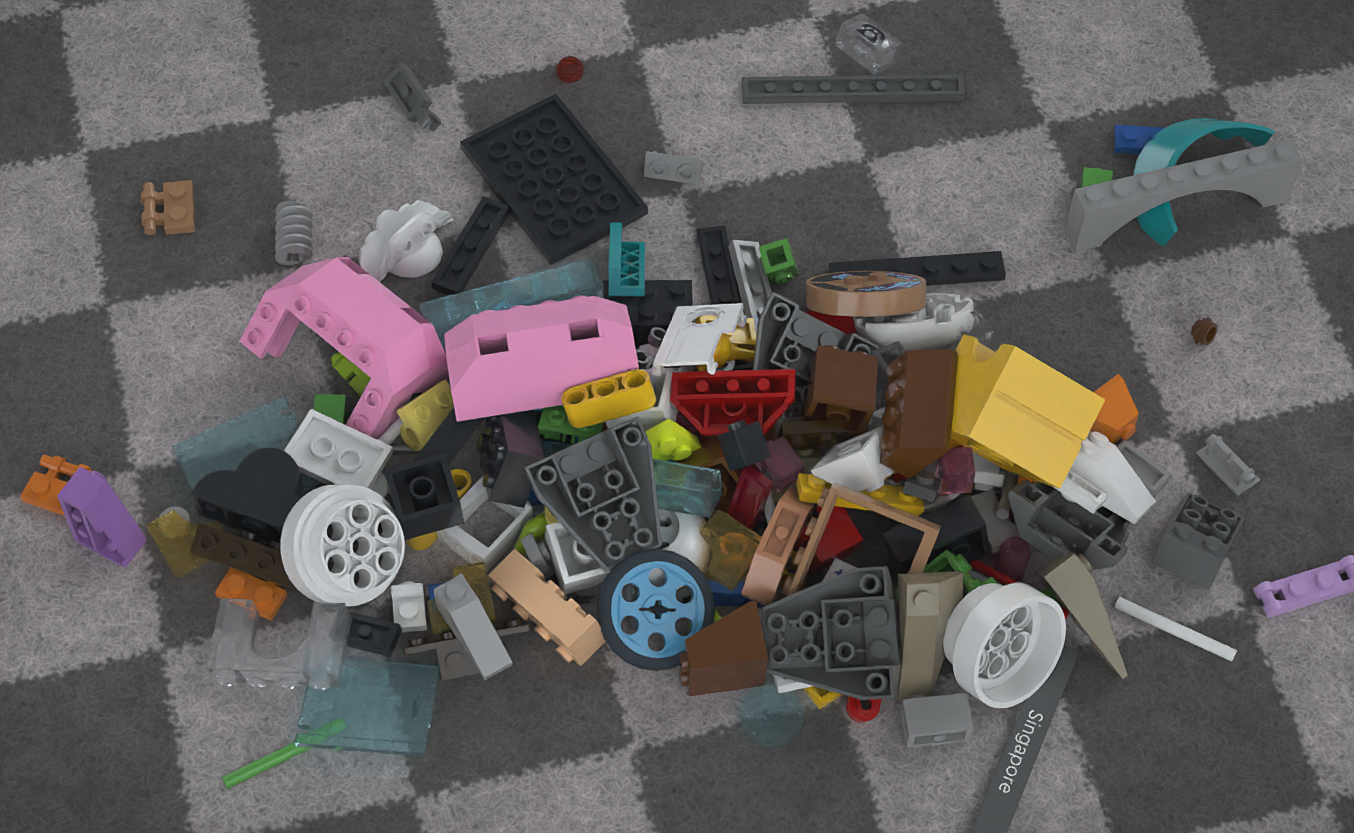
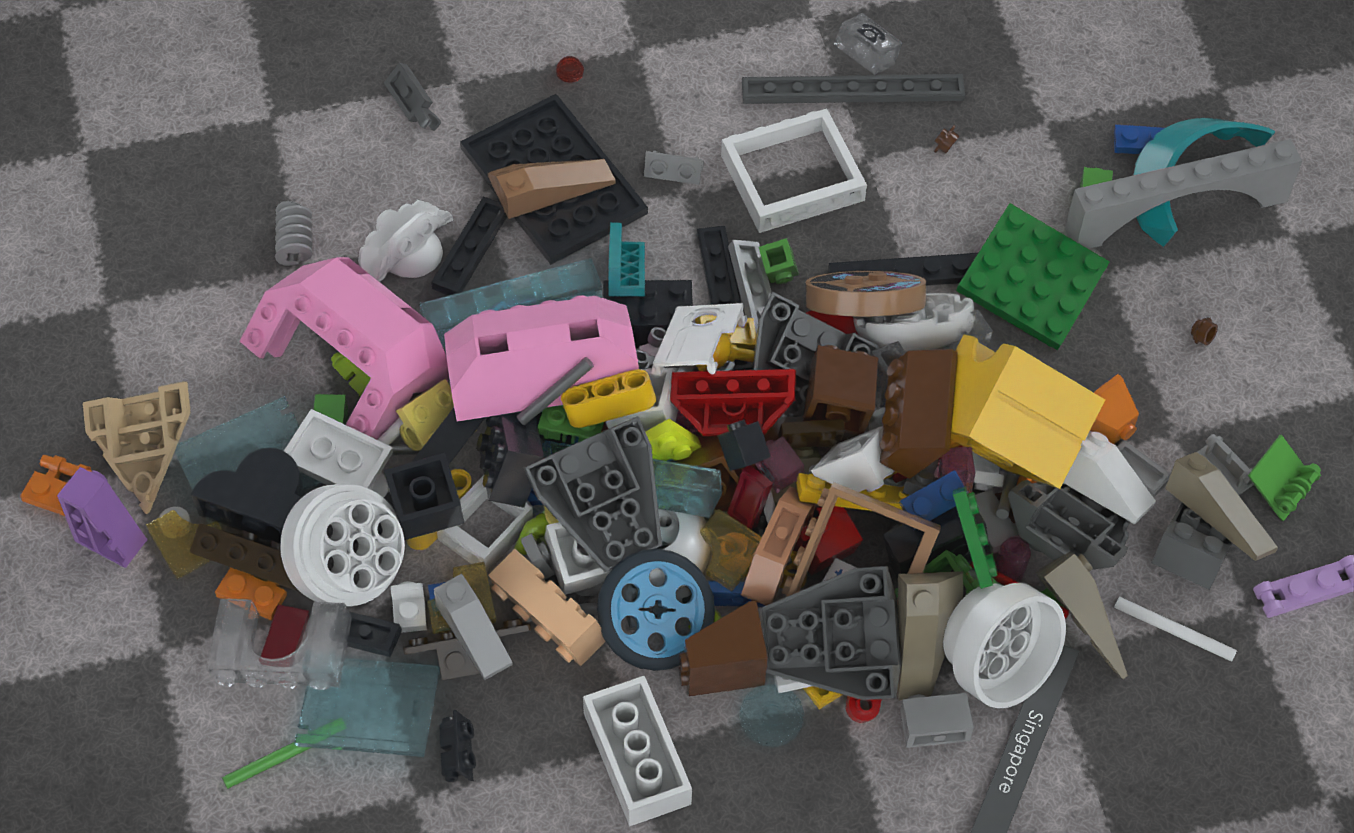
medium nougat plate [141,180,195,235] -> none
white plate [1052,470,1108,514] -> none
none -> tan wedge [83,381,191,514]
none -> dark red tile [259,604,310,671]
none -> black hinge [439,710,476,782]
none -> medium nougat wedge [488,159,616,219]
none -> dark grey bar [517,357,594,425]
none -> white brick [583,676,692,827]
none -> white window [721,108,867,233]
none -> blue plate [899,470,968,530]
none -> reddish brown plate [934,125,959,154]
none -> green plate [953,486,998,589]
none -> green plate [955,203,1110,350]
none -> dark tan wedge [1165,452,1278,561]
none -> bright green hinge [1248,435,1321,521]

